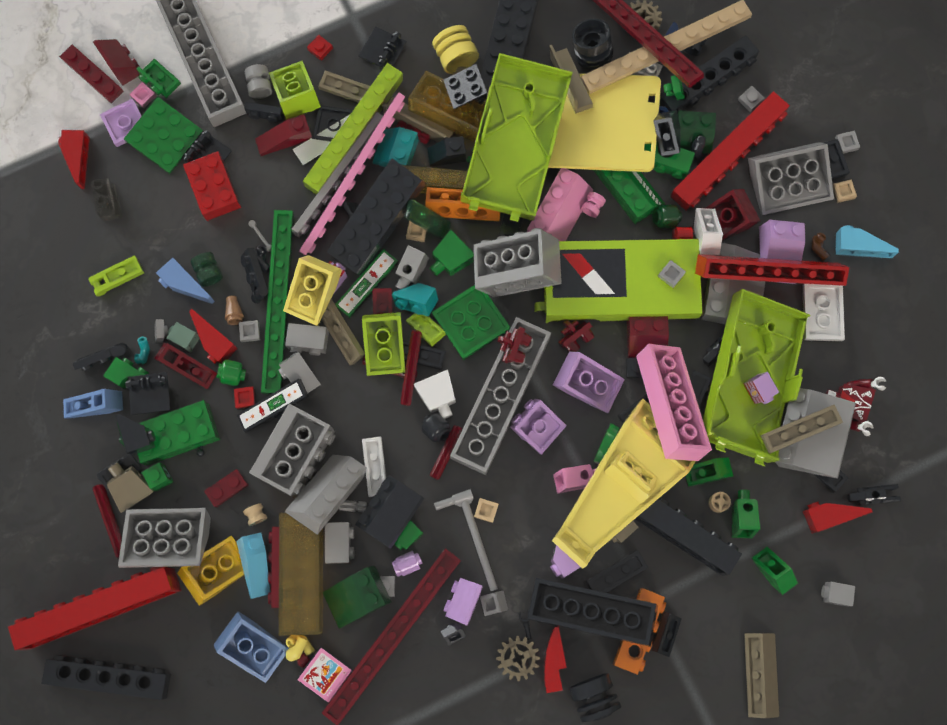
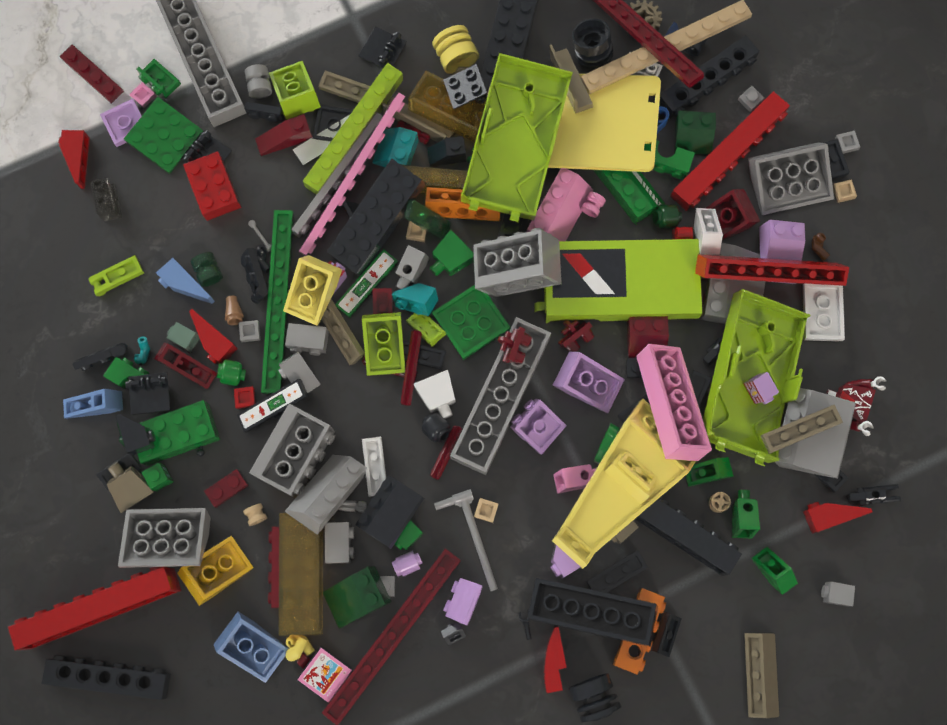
dark red axle [92,484,122,558] -> none
dark red slope [93,39,140,86] -> none
light grey plate [154,319,168,343] -> none
medium azure slope [236,533,270,599] -> none
red plate [307,35,333,61] -> none
light grey slope [480,591,508,616] -> none
dark tan gear [496,636,540,681] -> none
black slope [653,110,681,156] -> none
light grey plate [658,260,686,288] -> none
green tile [663,75,685,100] -> none
black arm [690,135,706,163] -> none
medium azure slope [836,225,899,258] -> none

